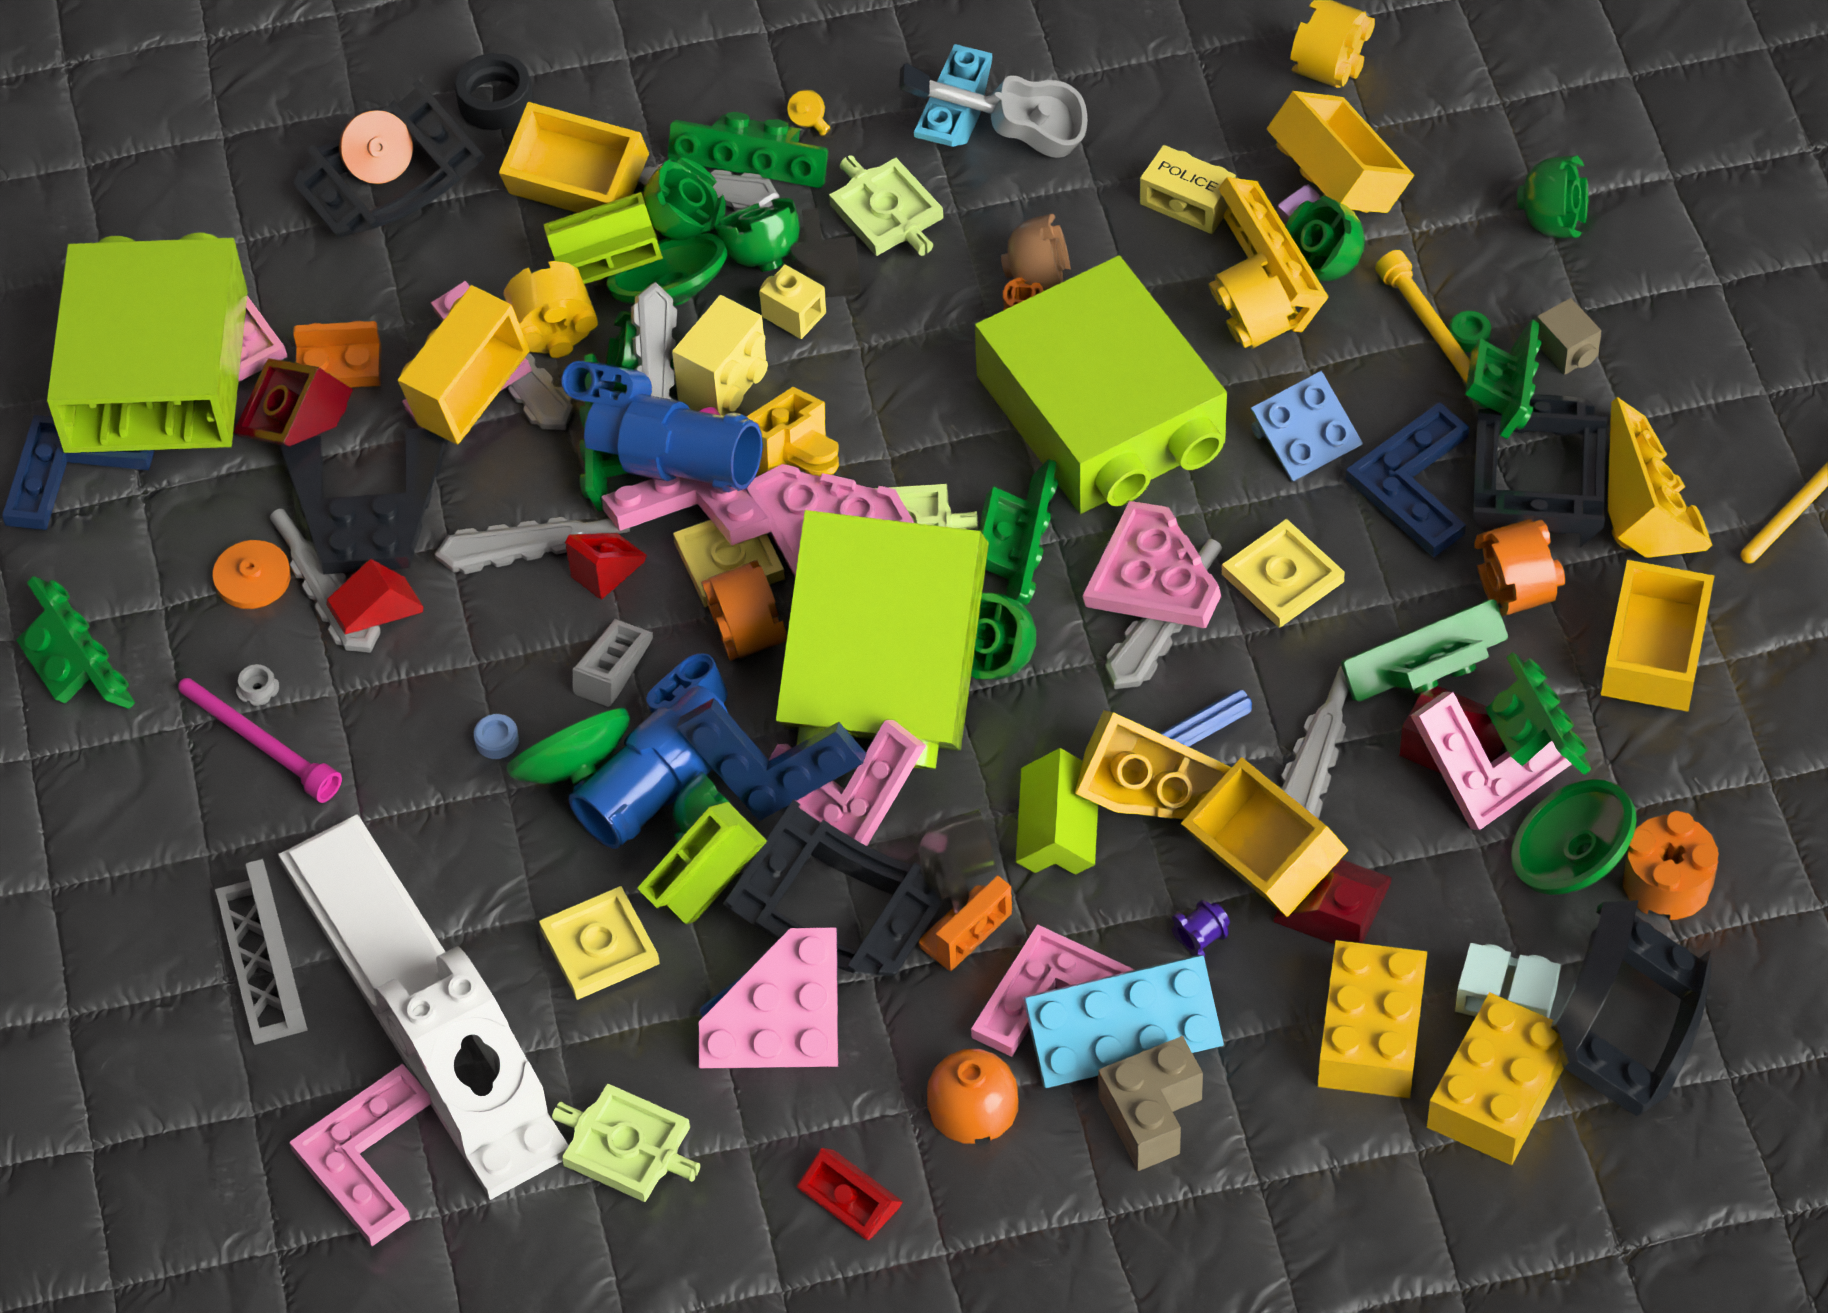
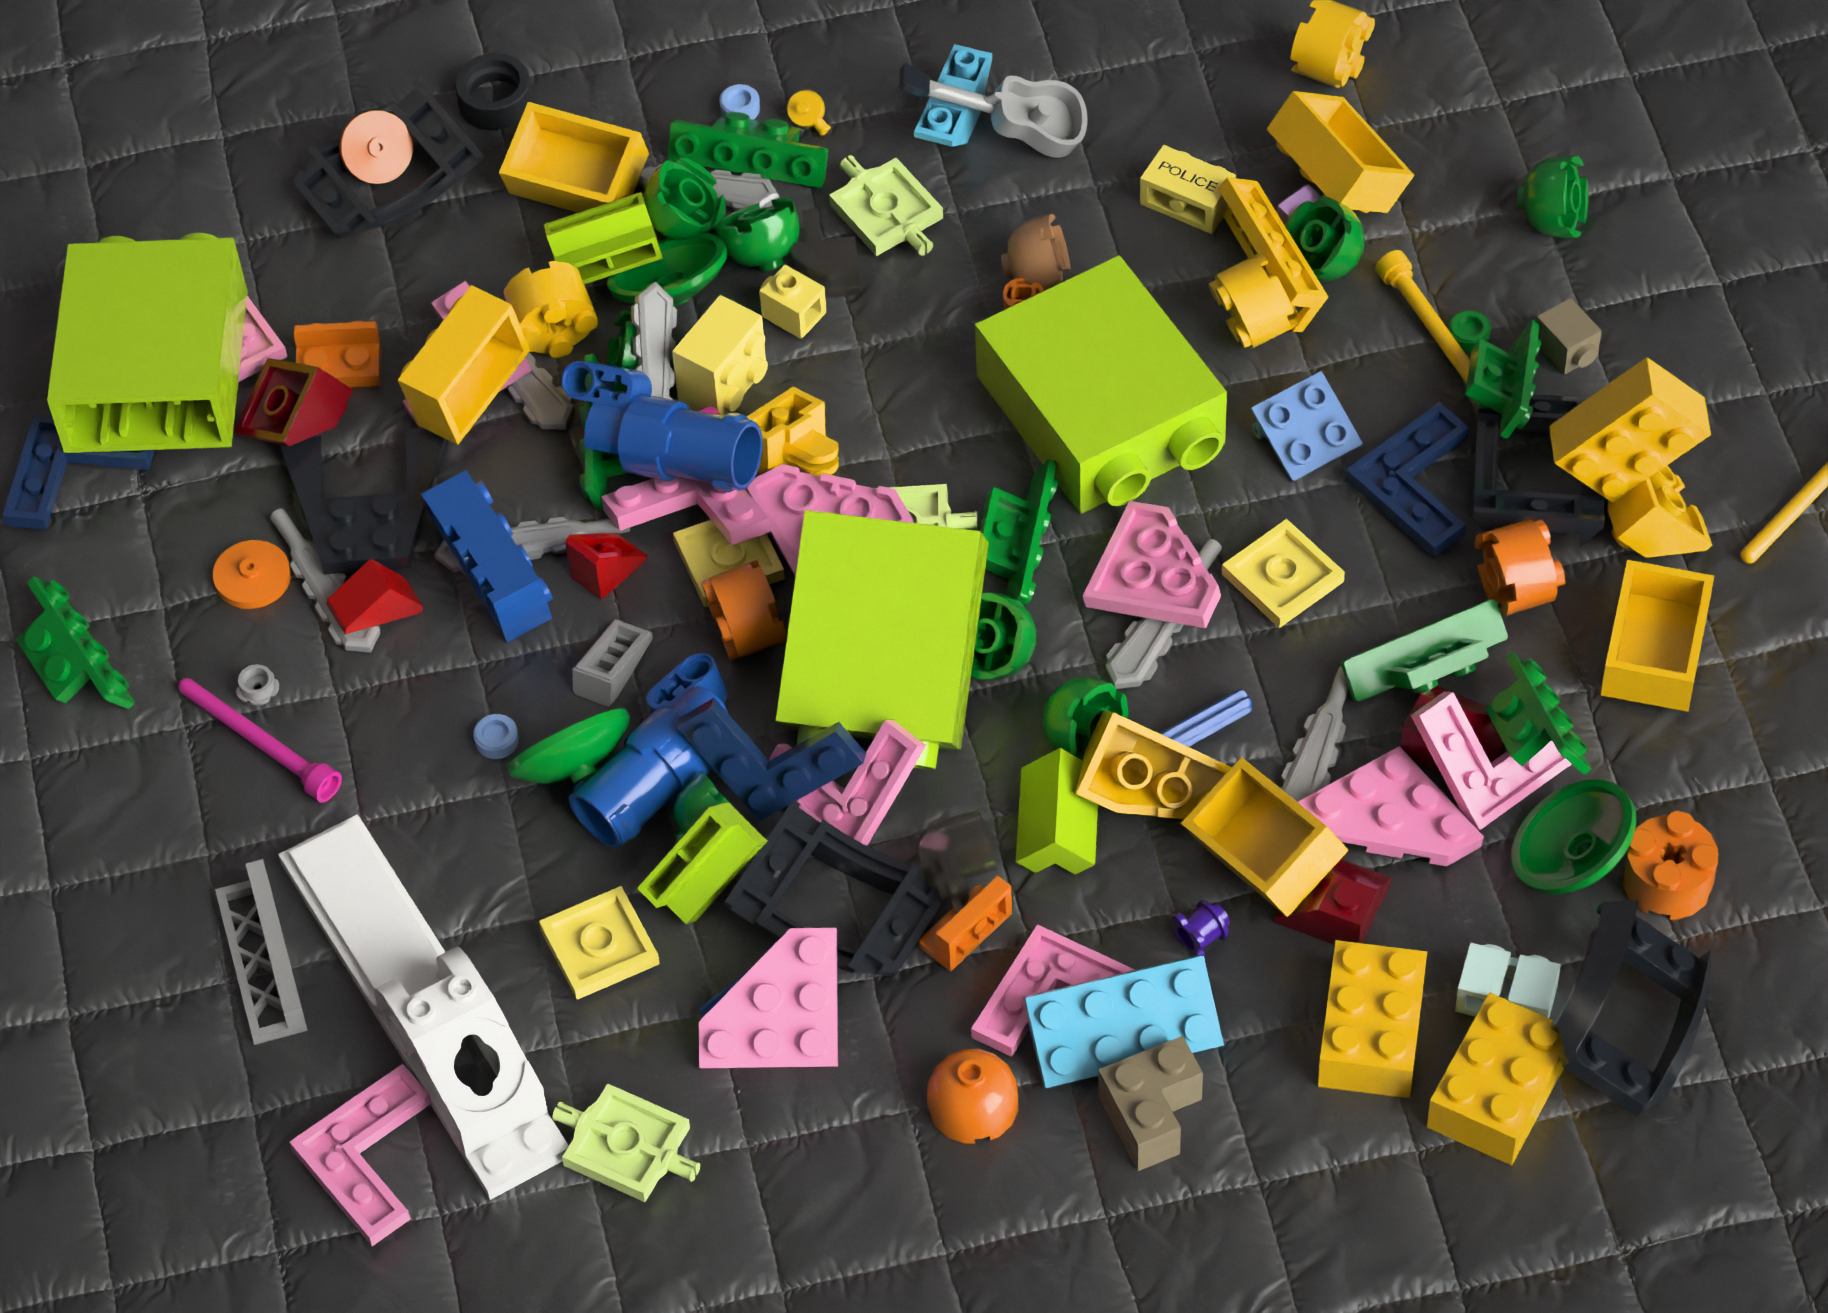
red slope [796,1148,903,1240] -> none
none -> blue wedge [421,470,553,643]
none -> light blue tile [719,84,760,120]
none -> green cylinder [1043,676,1128,761]
none -> bright pink plate [1298,746,1484,867]
none -> yellow piece [1549,357,1711,503]

